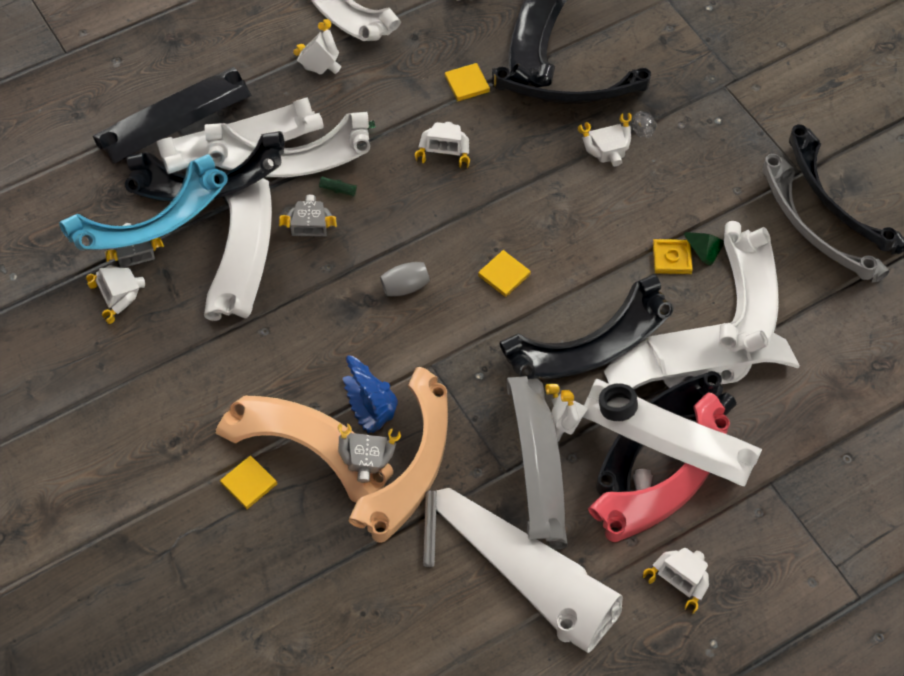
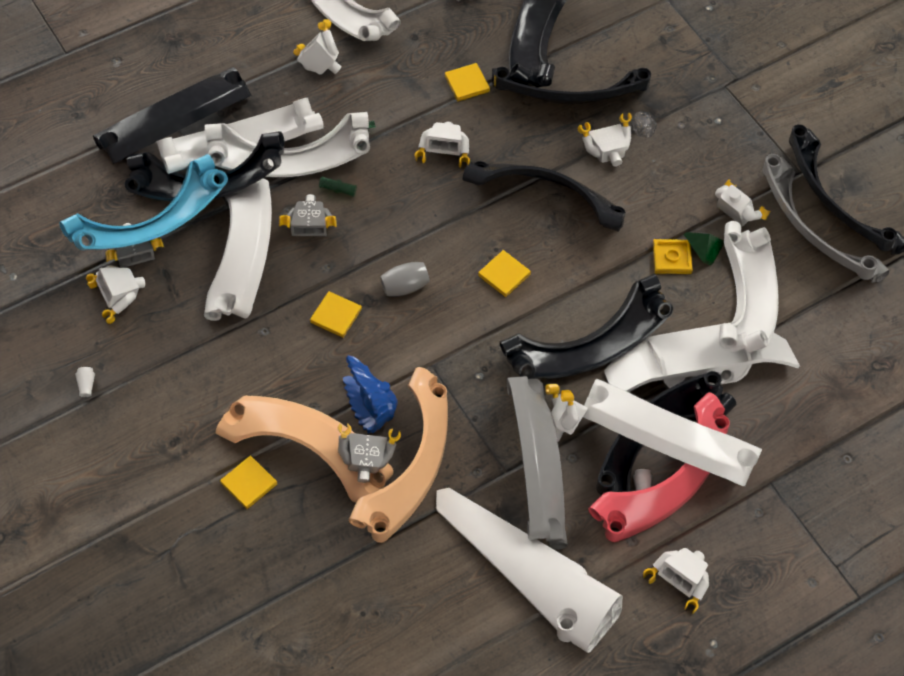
light grey axle [423,491,437,567] -> none
black tyre [599,383,638,421] -> none
none -> white cone [75,367,95,397]
none -> yellow tile [310,291,362,338]
none -> black panel [462,161,626,232]
none -> white torso [715,179,771,227]

